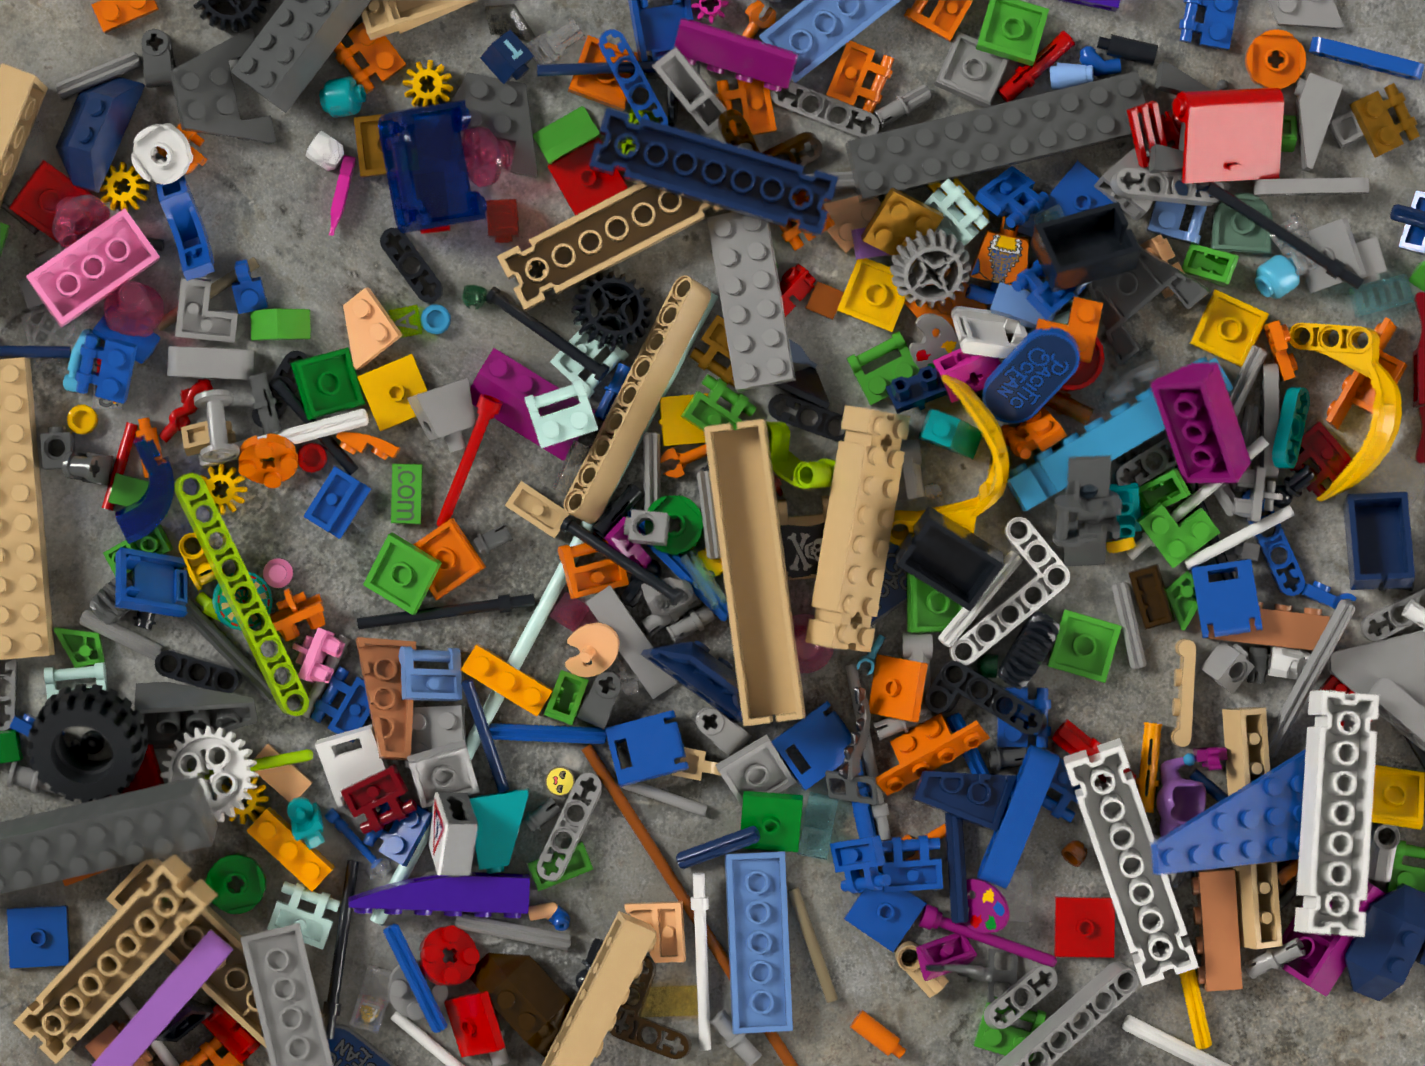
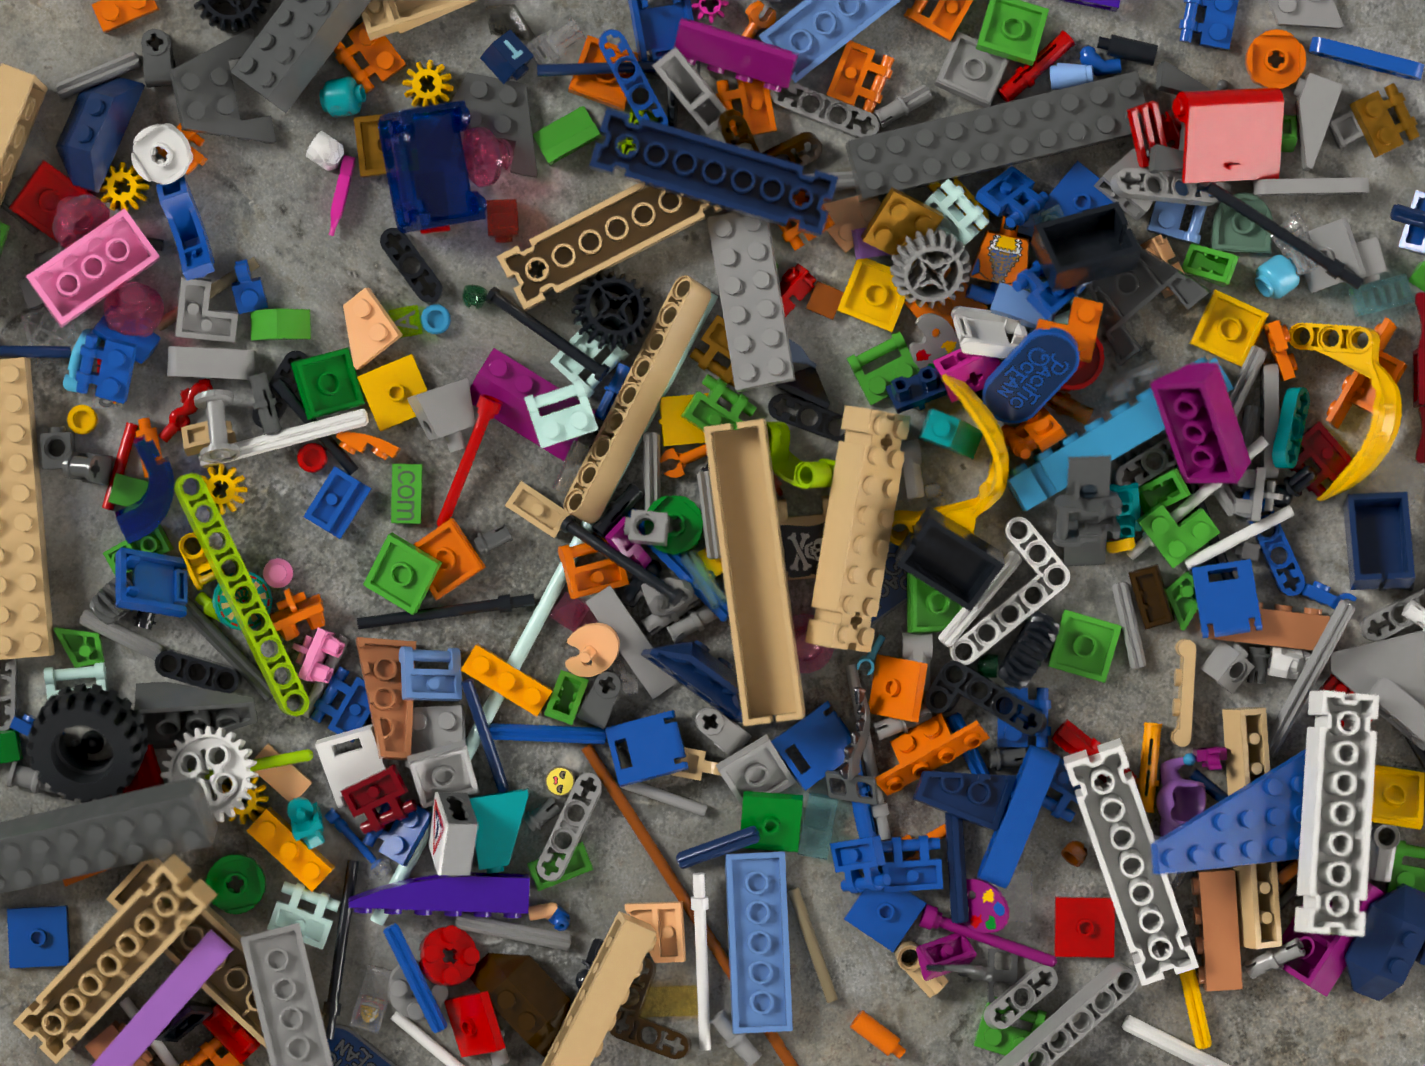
orange plate [238,434,298,488] -> none
red plate [547,137,628,216] -> none

